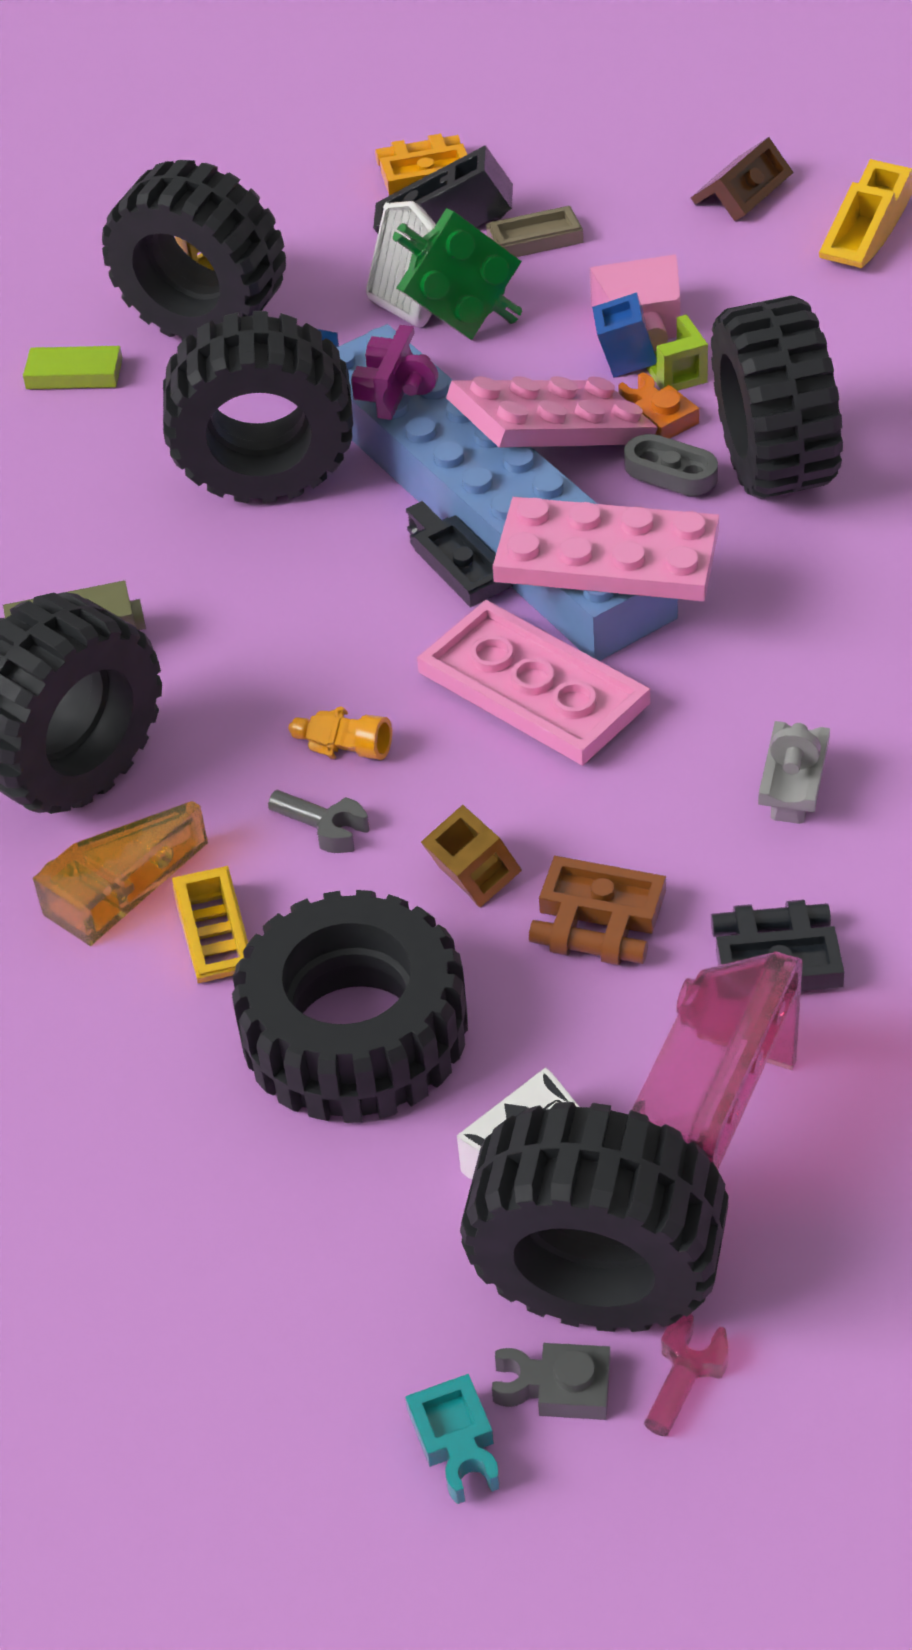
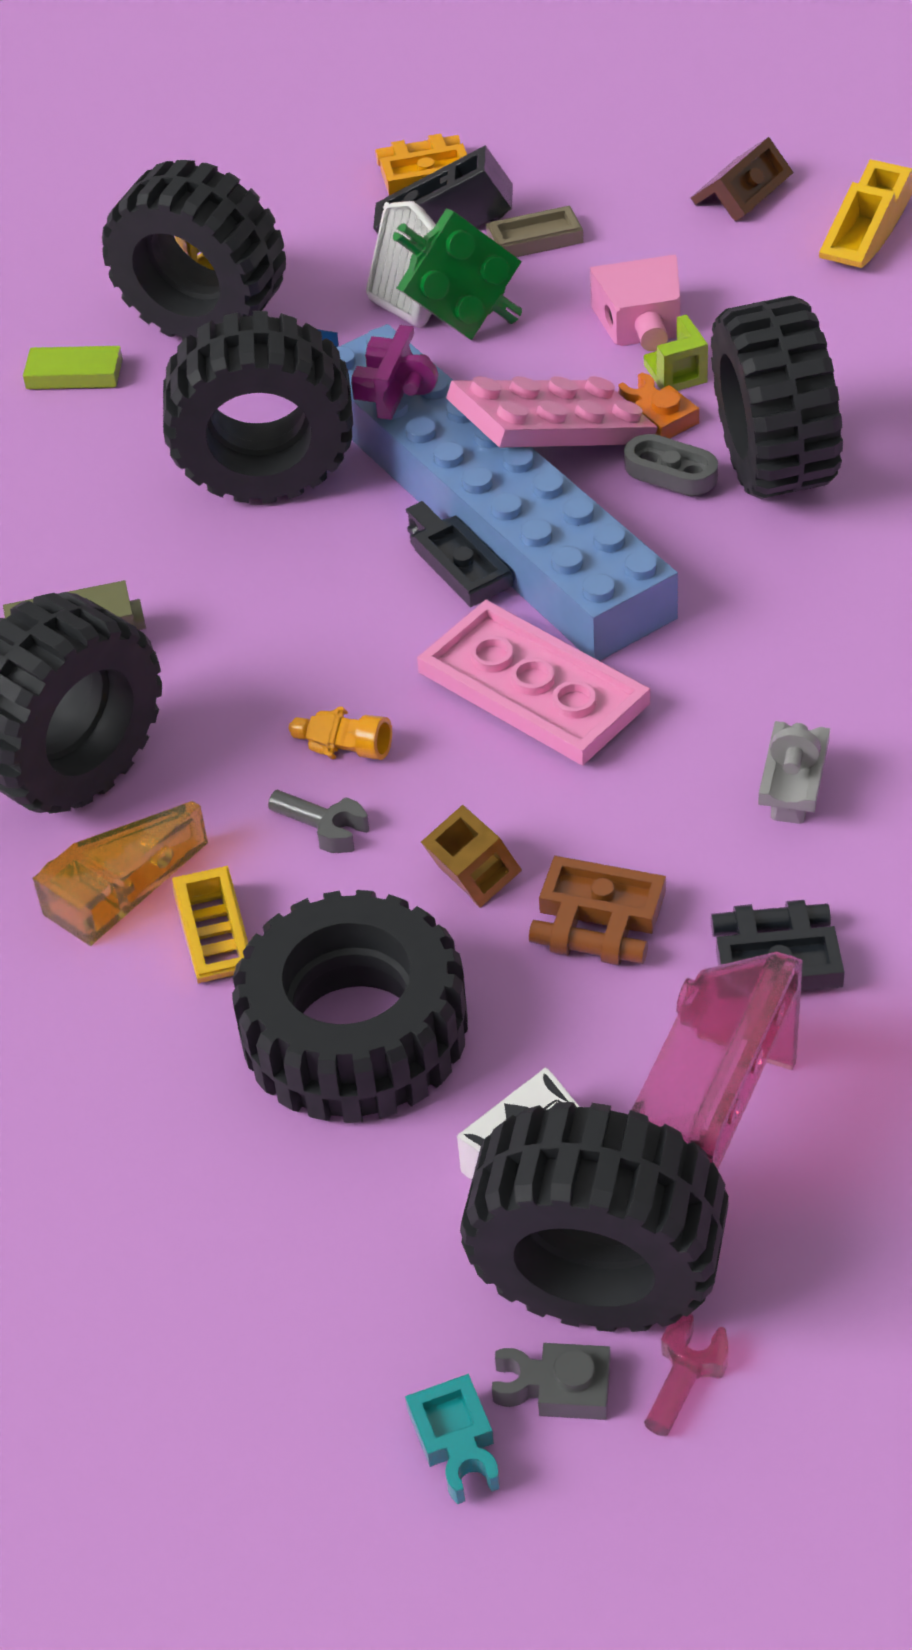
bright pink plate [493,497,719,601] -> none
blue panel [592,292,657,378] -> none

